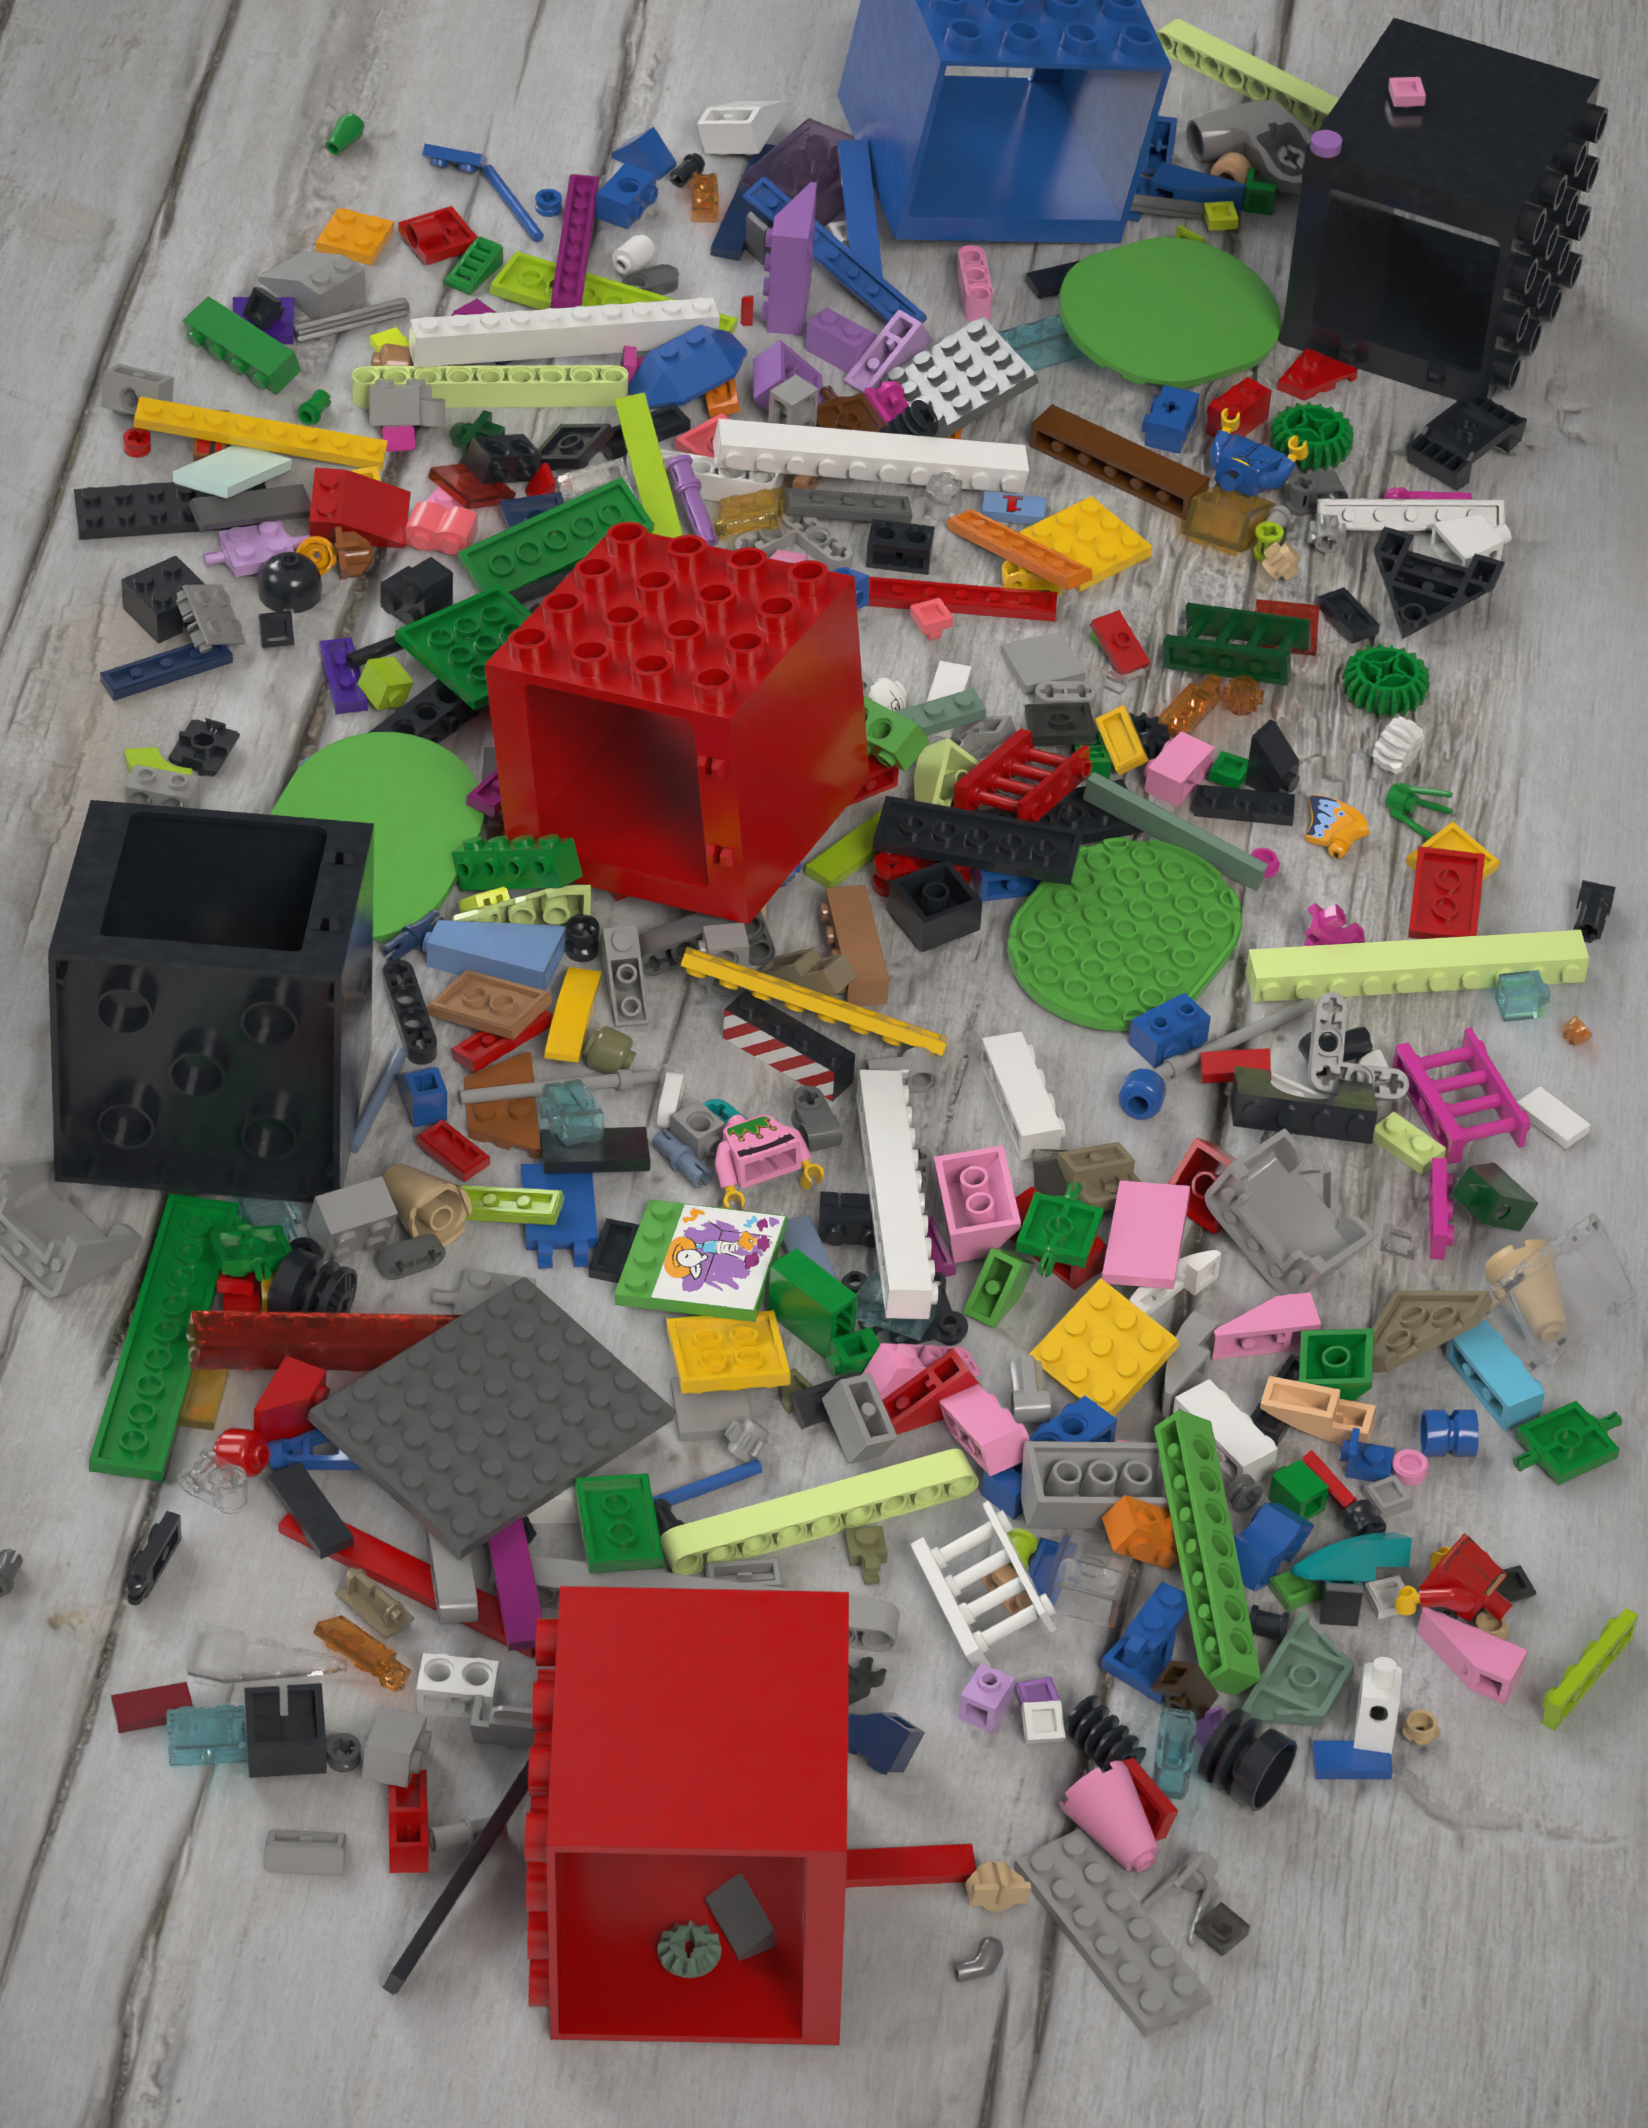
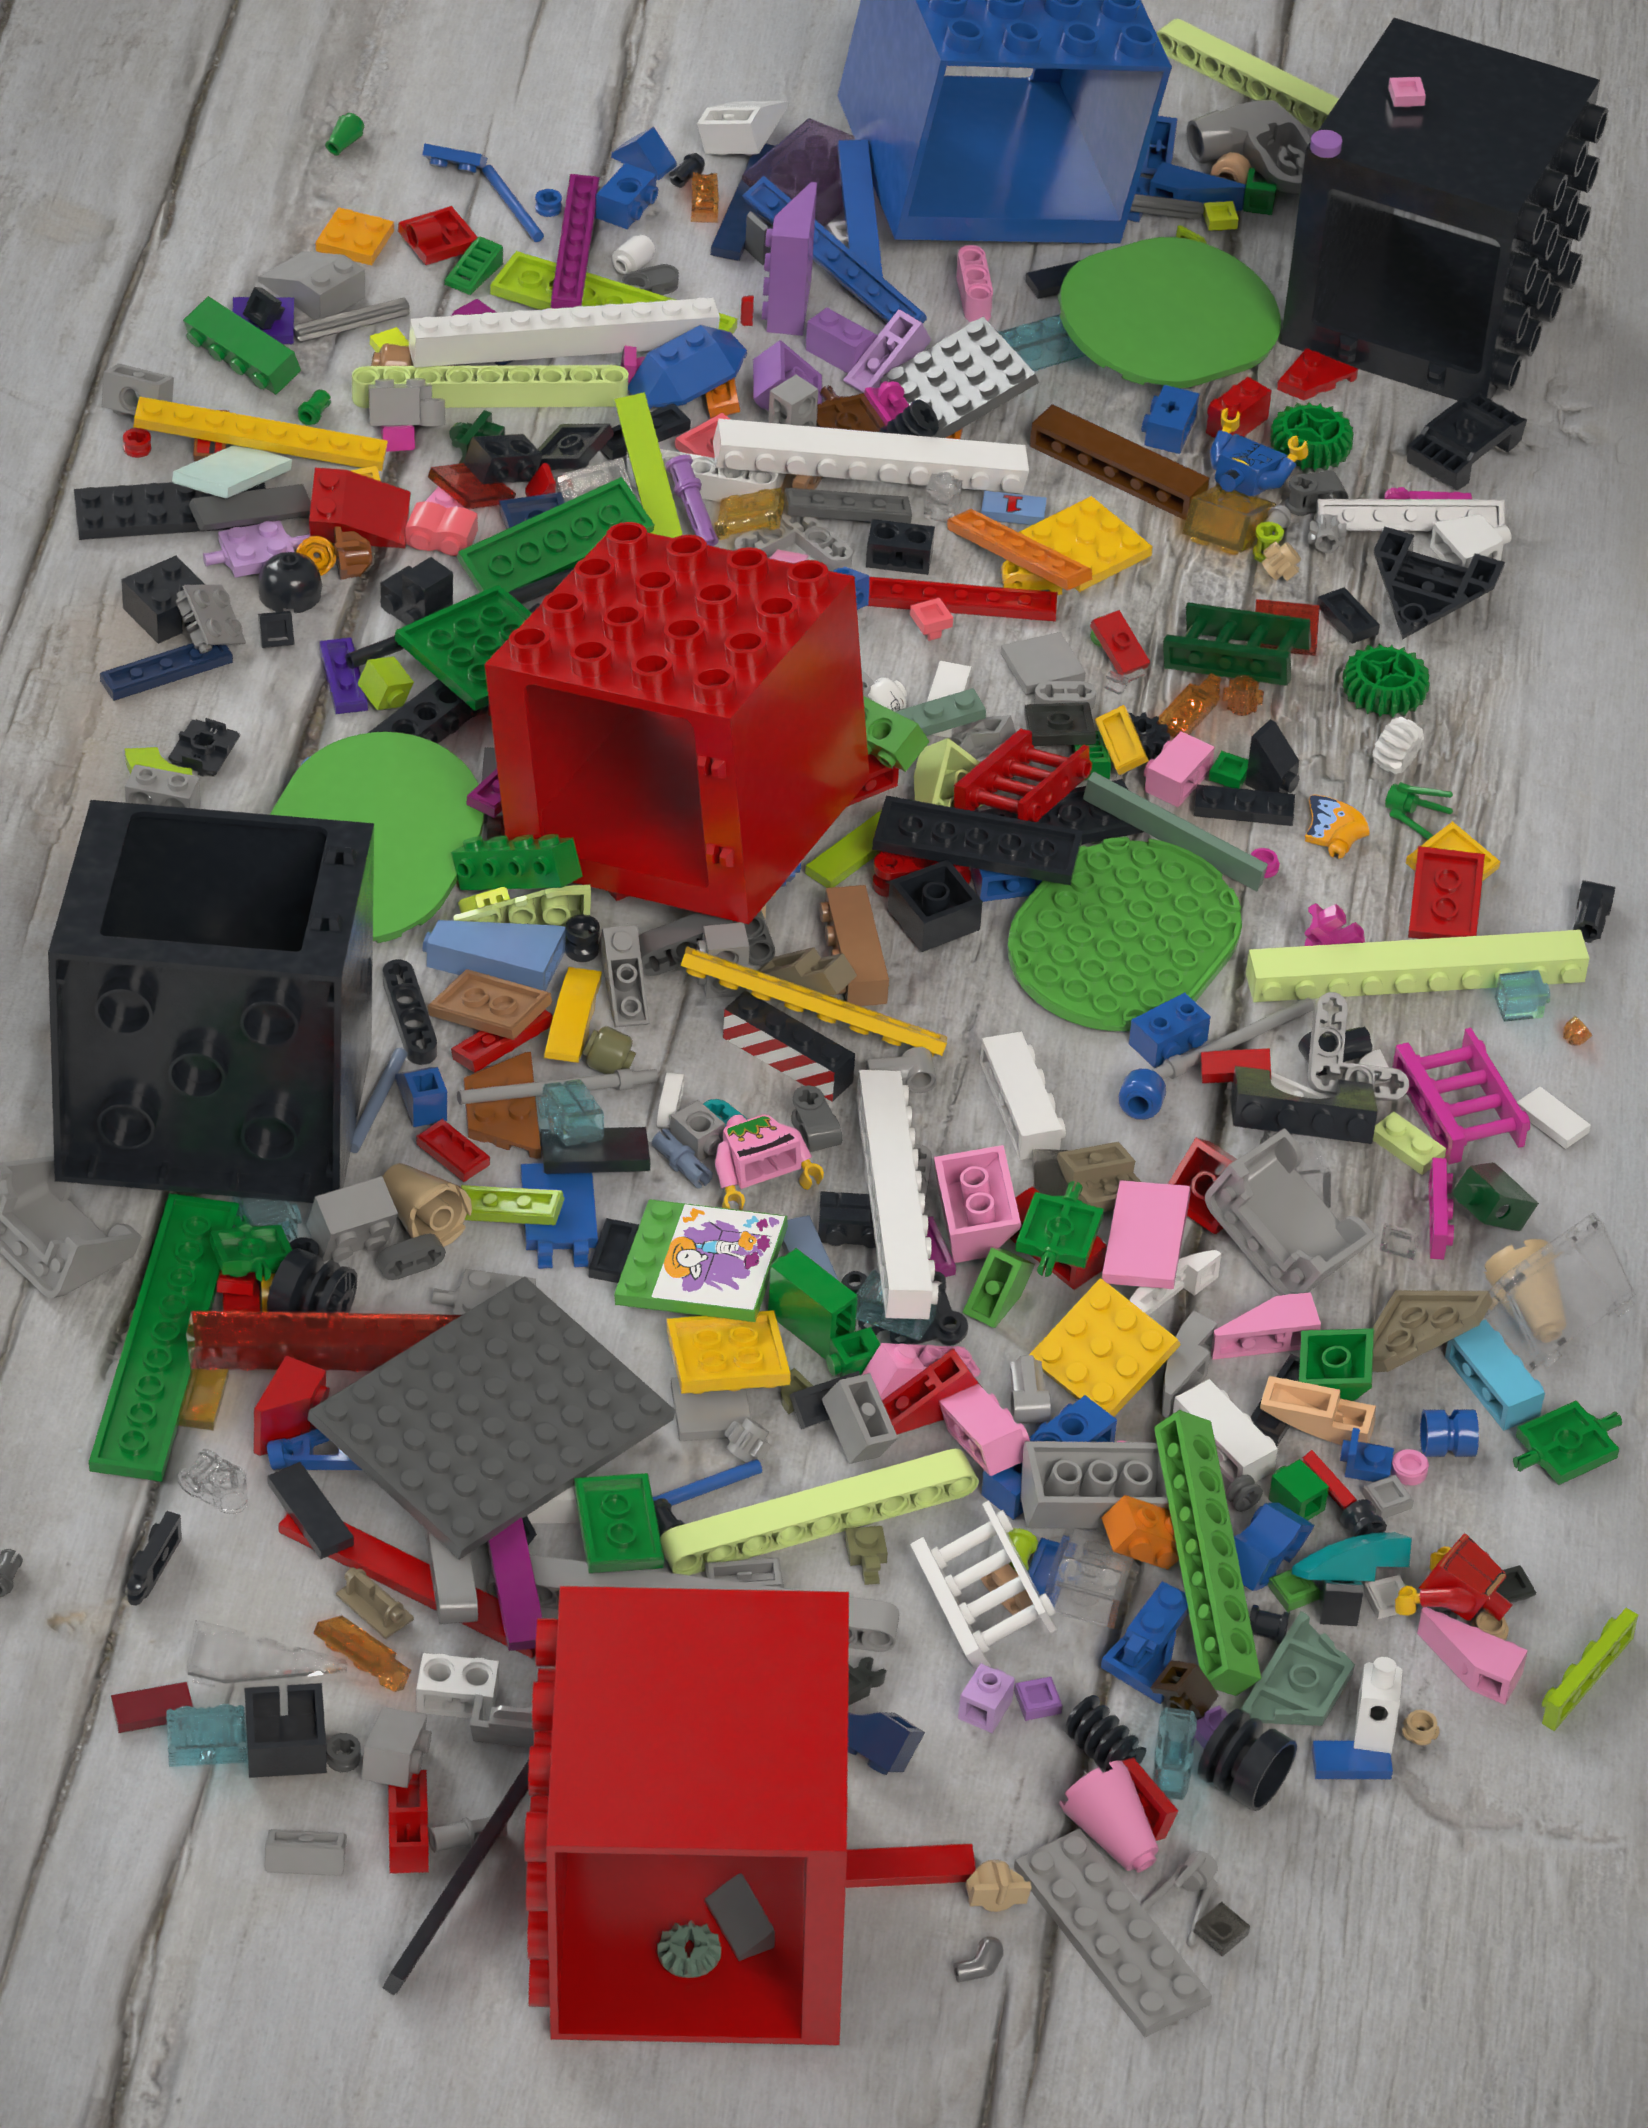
red head [213,1427,270,1478] -> none
dark blue pin [381,910,444,962] -> none
white plate [1021,1701,1066,1744] -> none

